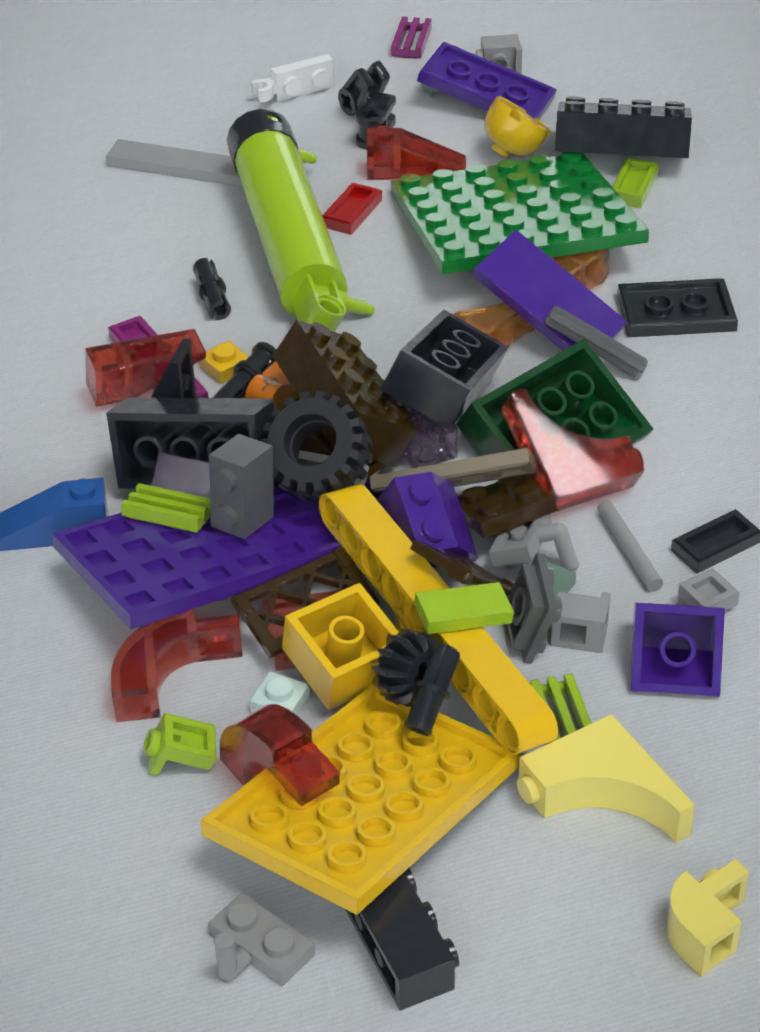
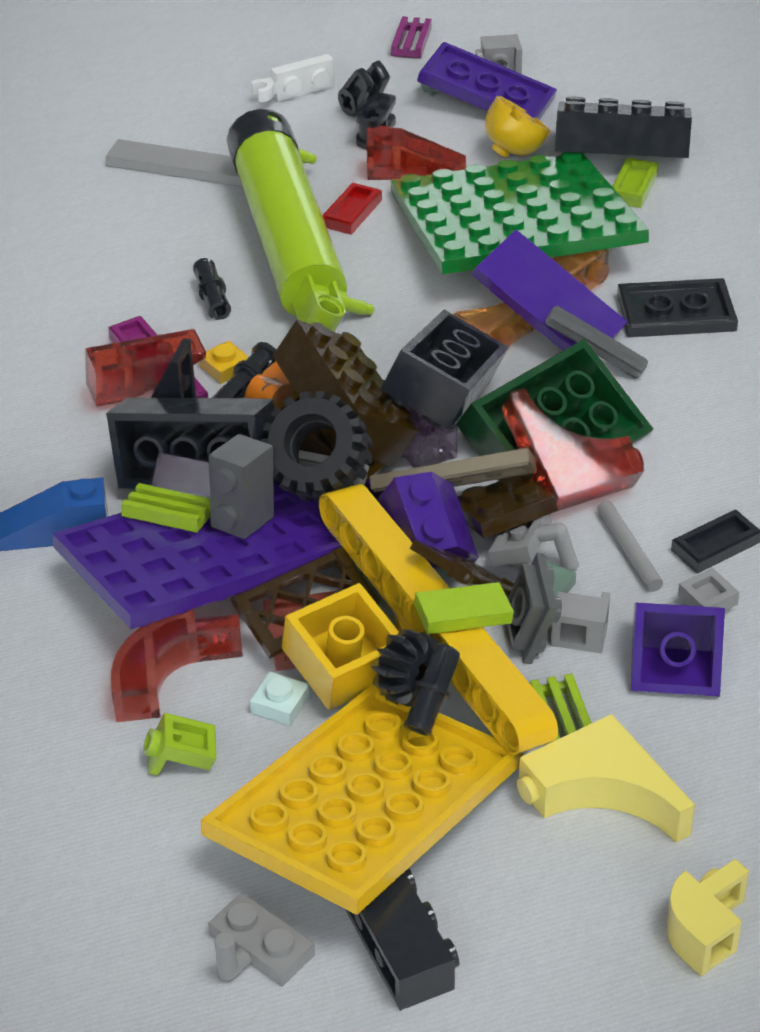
clear red arch [220,704,340,807] -> none

